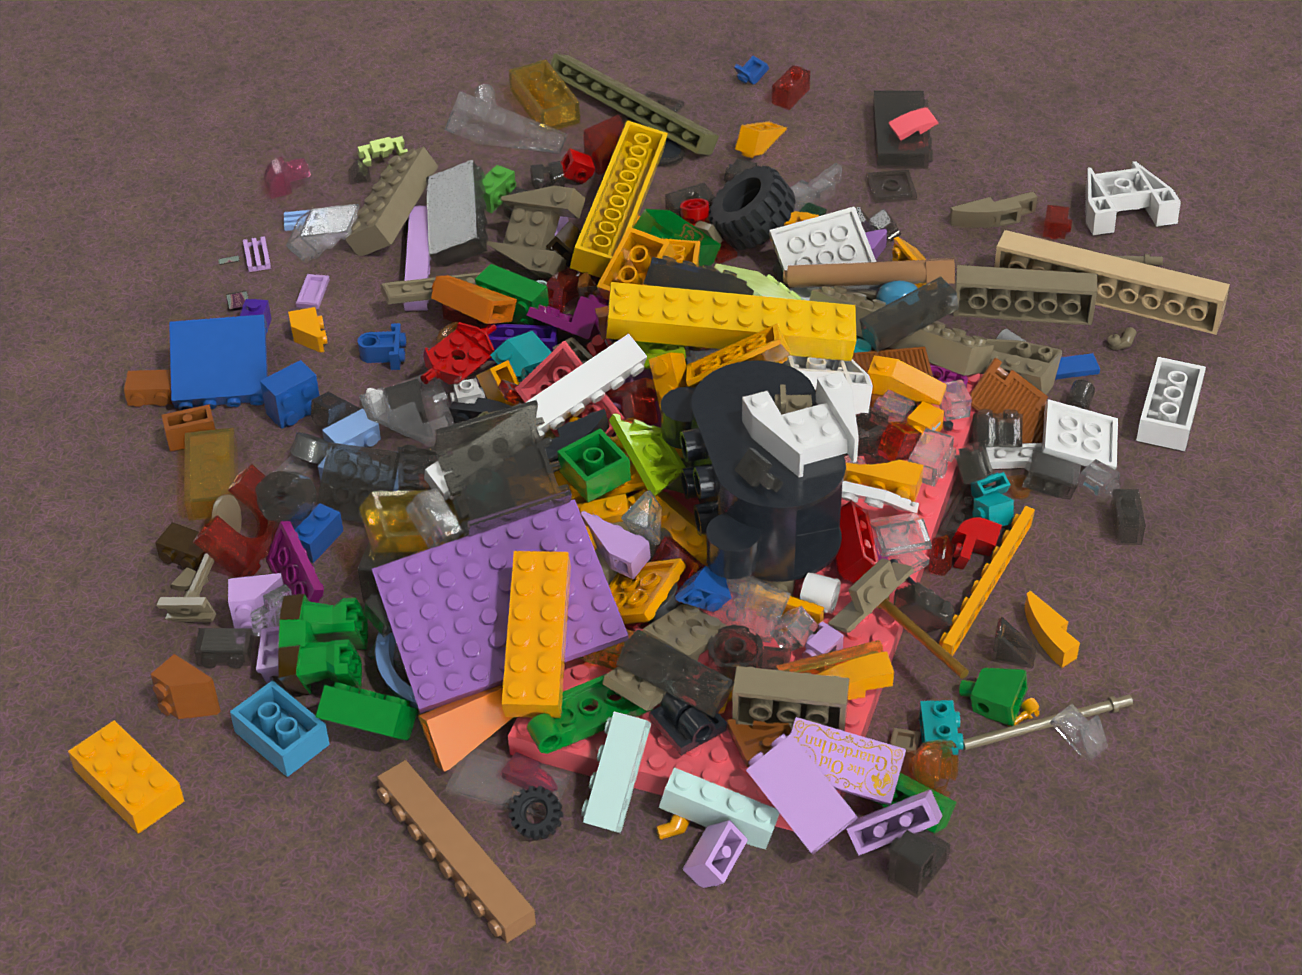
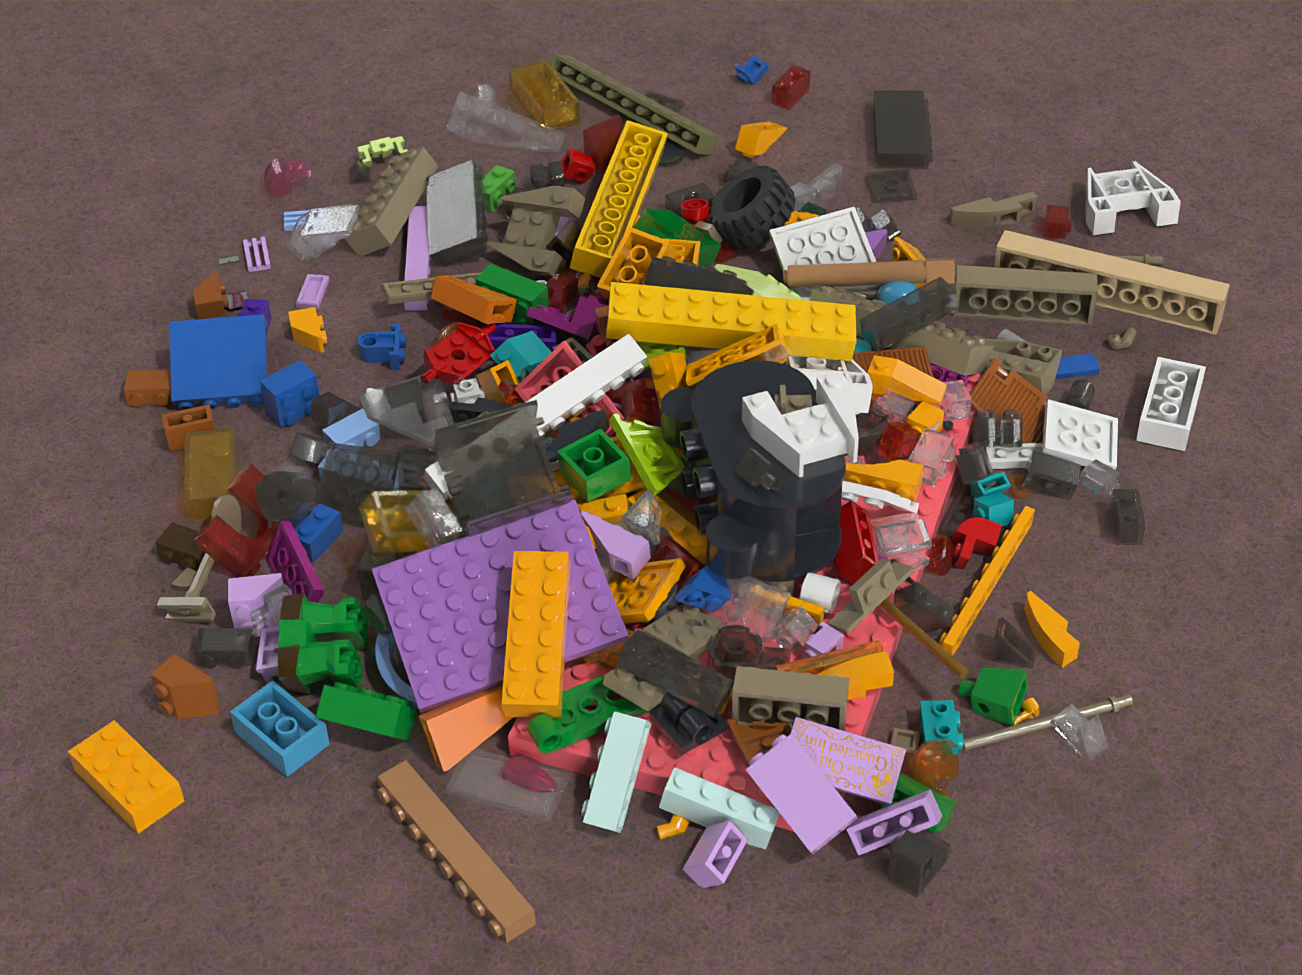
black tyre [509,785,563,840] -> none
coral slope [889,108,938,141] -> none
none -> dark orange slope [193,272,229,319]

